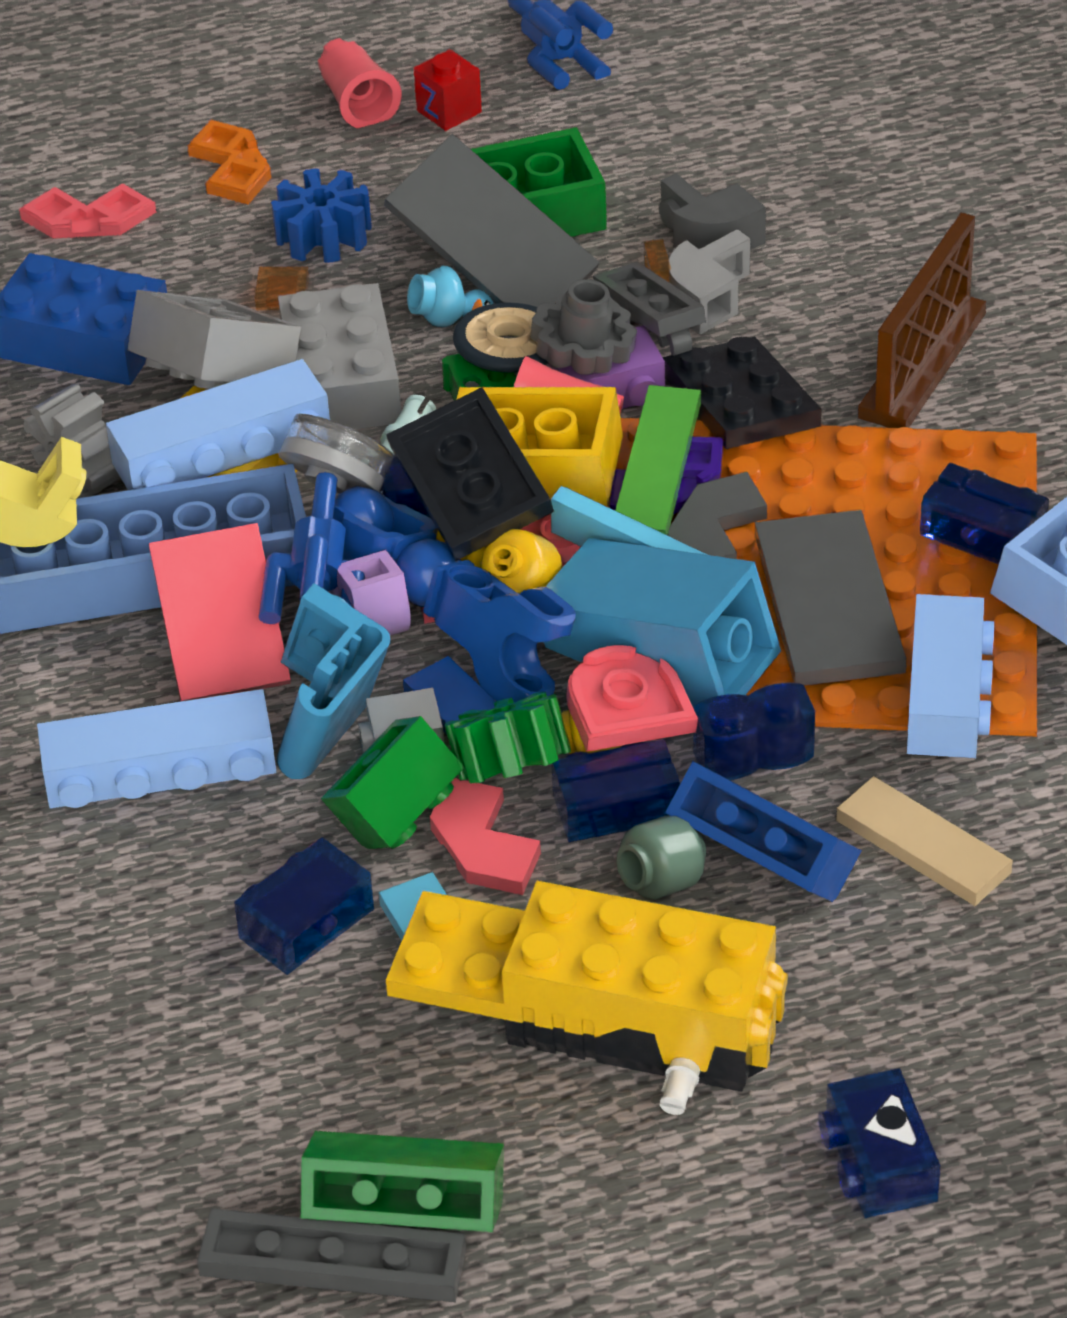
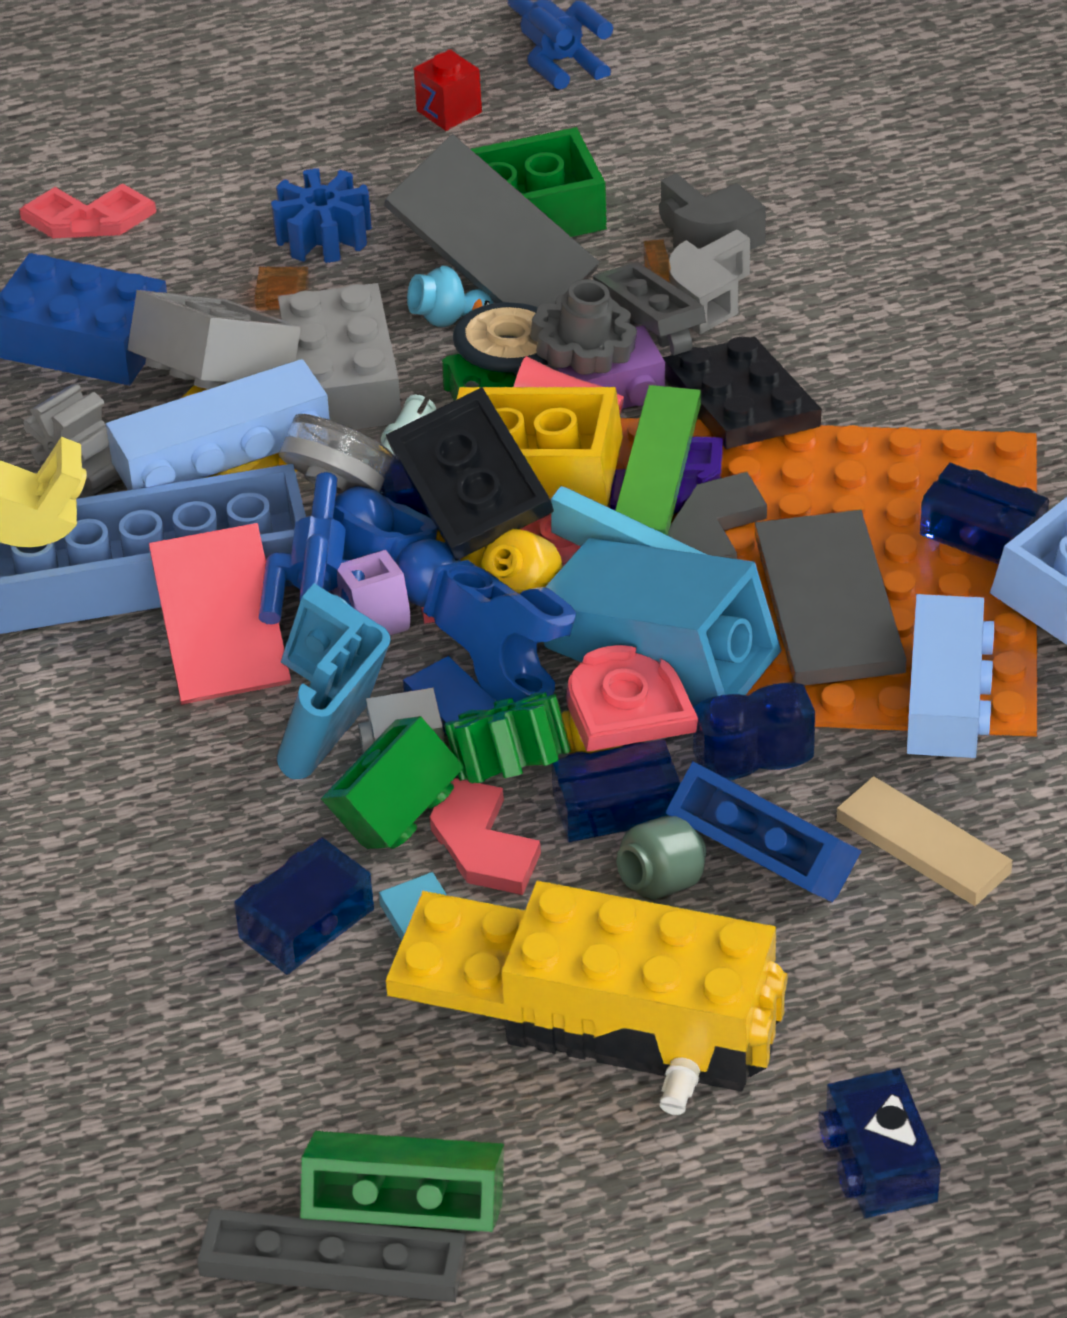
light blue brick [37,689,276,808] -> none
orange tile [188,120,271,205] -> none
coral plant [318,38,402,129] -> none
reddish brown fence [858,212,987,428] -> none

